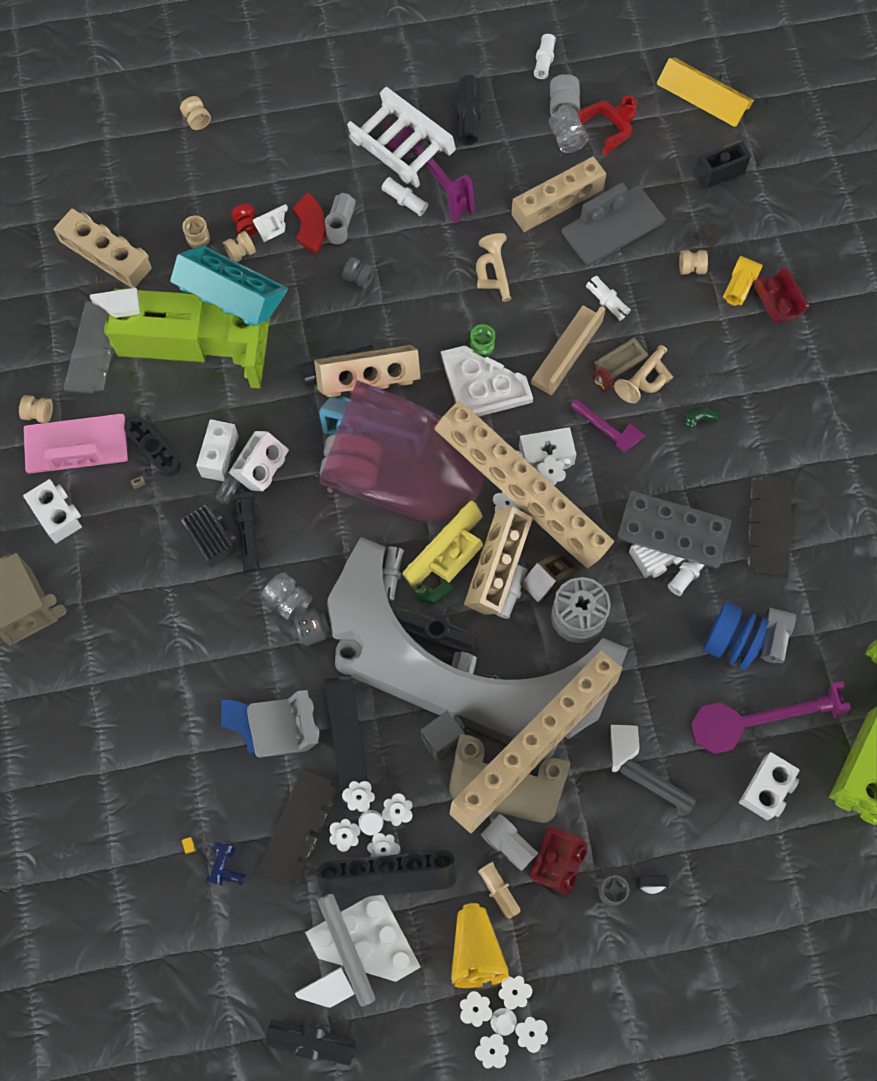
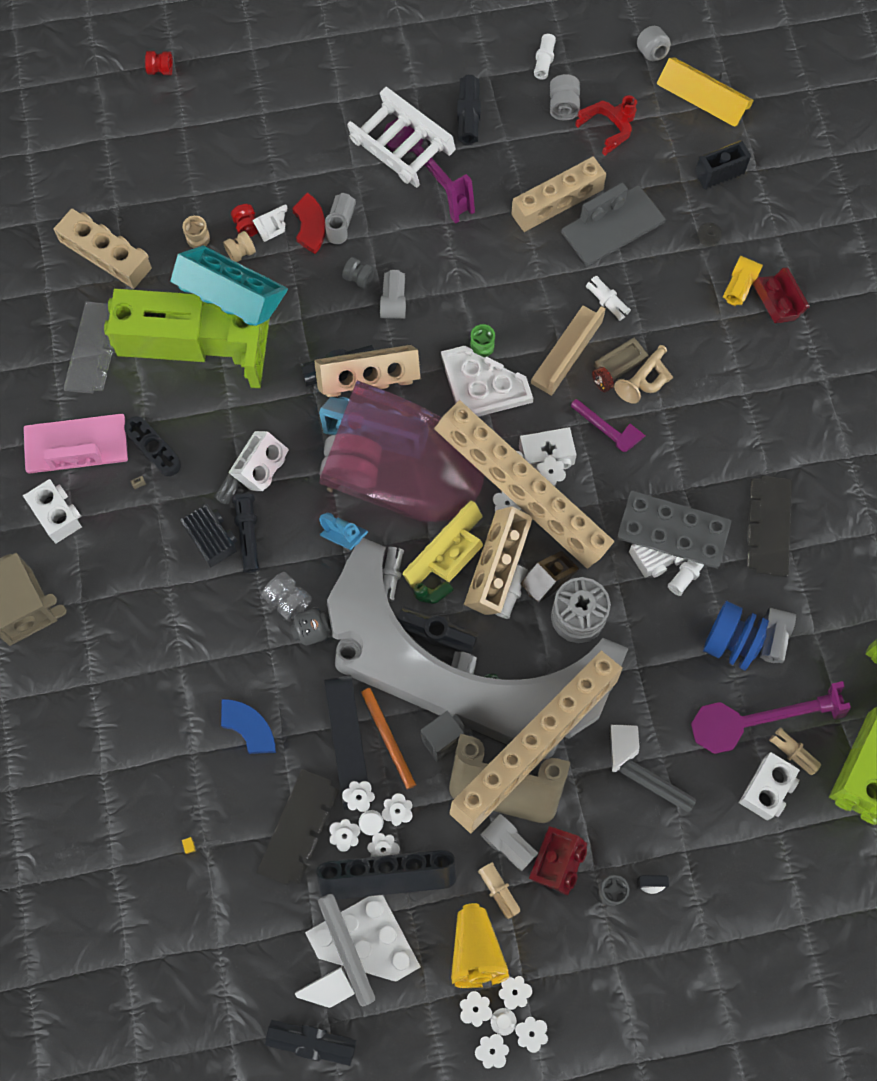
tan wheel [19,395,53,423] -> none
white tile [90,288,141,318] -> none
tan wheel [180,96,211,130] -> none
white brick [196,419,239,482] -> none
clear blue piece [206,842,246,886] -> none
light grey bracket [247,690,319,758] -> none
white pin [381,177,428,216] -> none
tan piece [476,233,512,302] -> none
clear wheel [549,107,589,153] -> none
tan wheel [679,250,708,275] -> none
dark green arm [683,407,720,428] -> none
none -> red wheel [145,51,173,76]
none -> dark azure hinge [319,513,368,550]
none -> orange bar [361,688,416,790]
none -> light grey piece [380,270,406,319]
none -> light grey head [637,25,671,62]
none -> tan axle [769,728,821,775]

